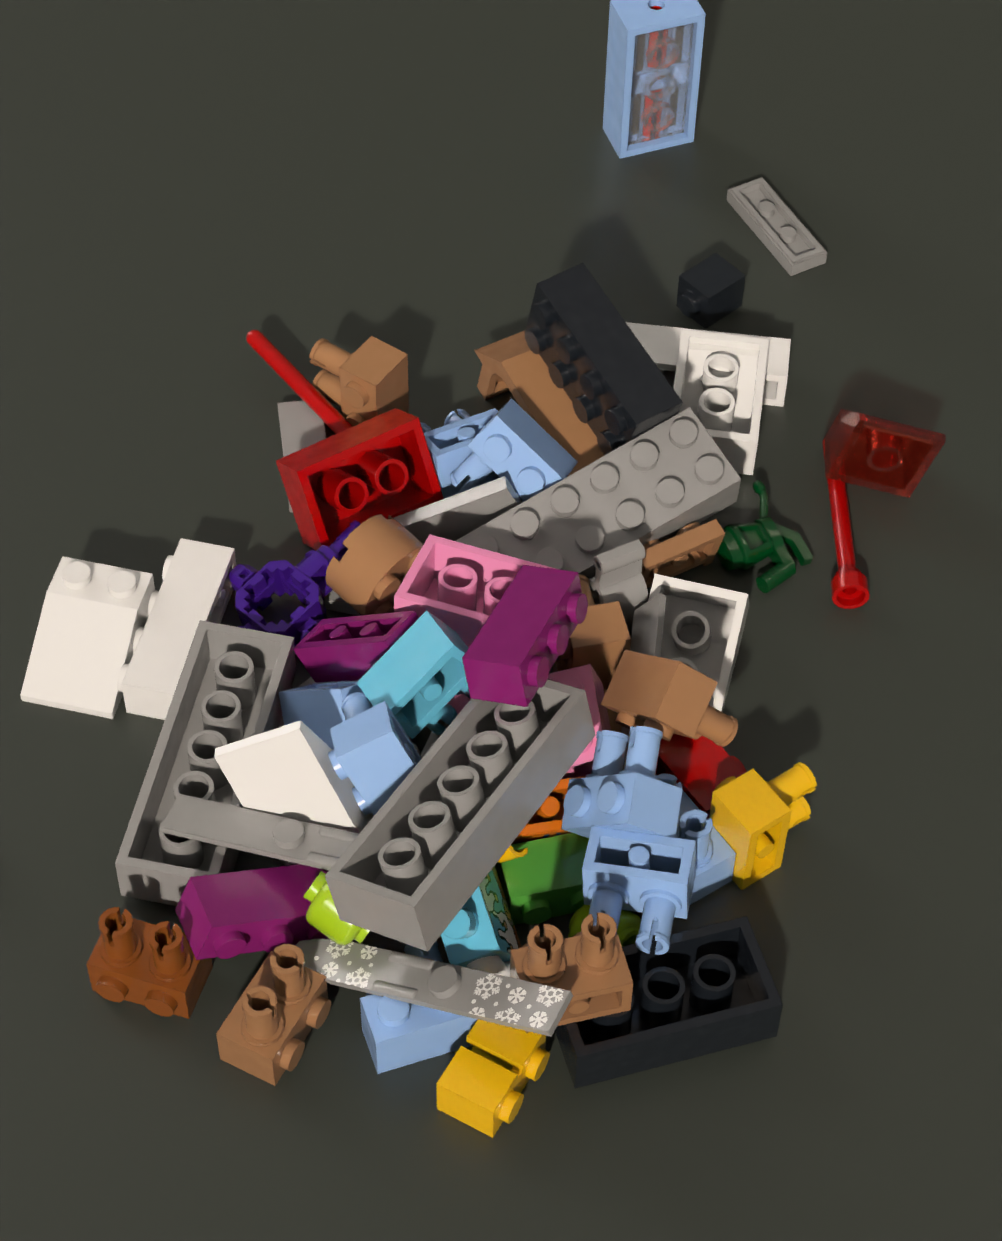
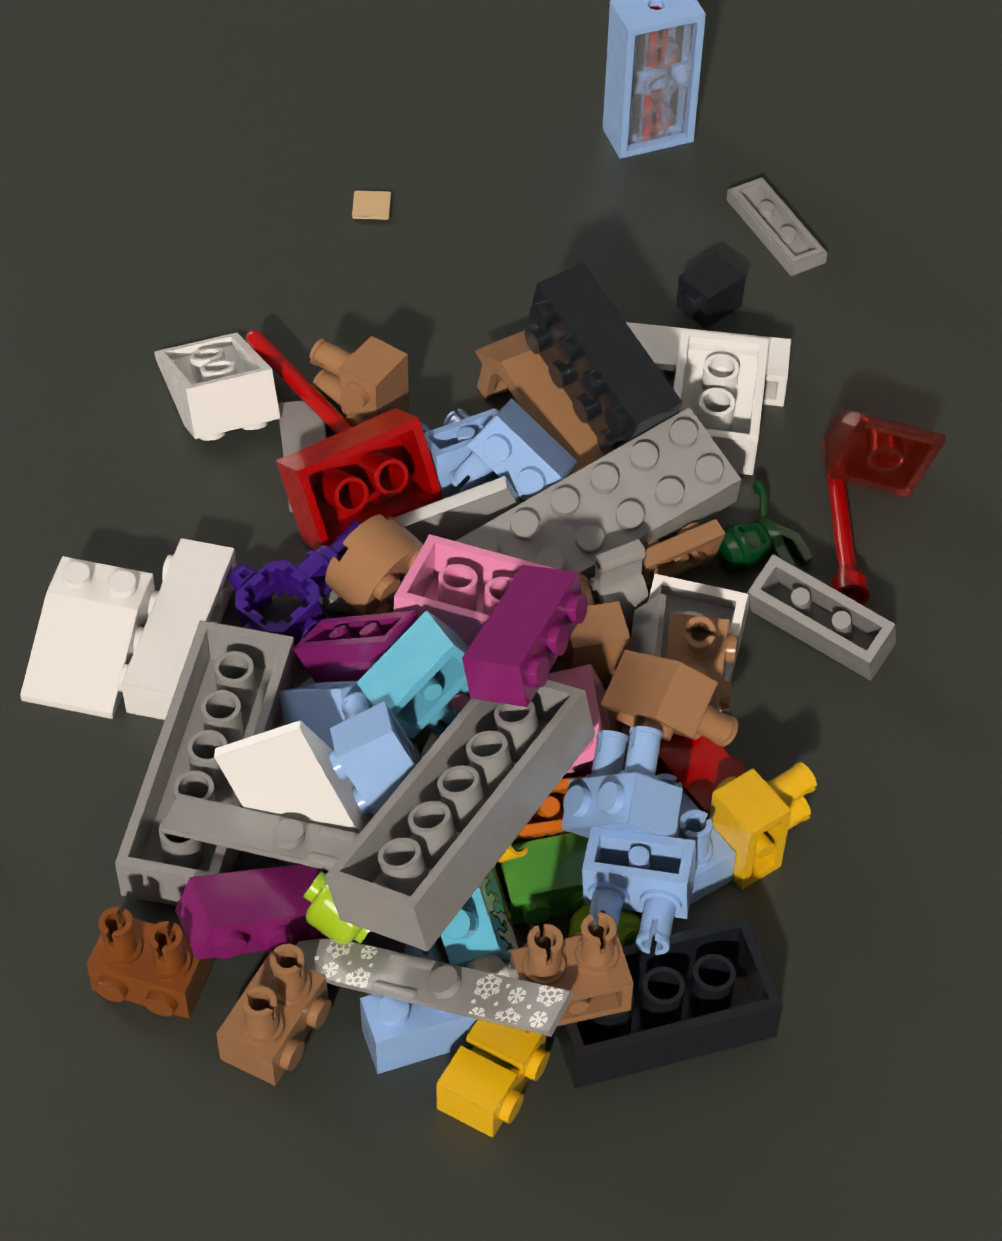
none -> white slope [155,332,280,441]
none -> tan piece [352,191,391,220]
none -> medium nougat brick [665,613,738,711]
none -> light grey brick [747,554,896,681]

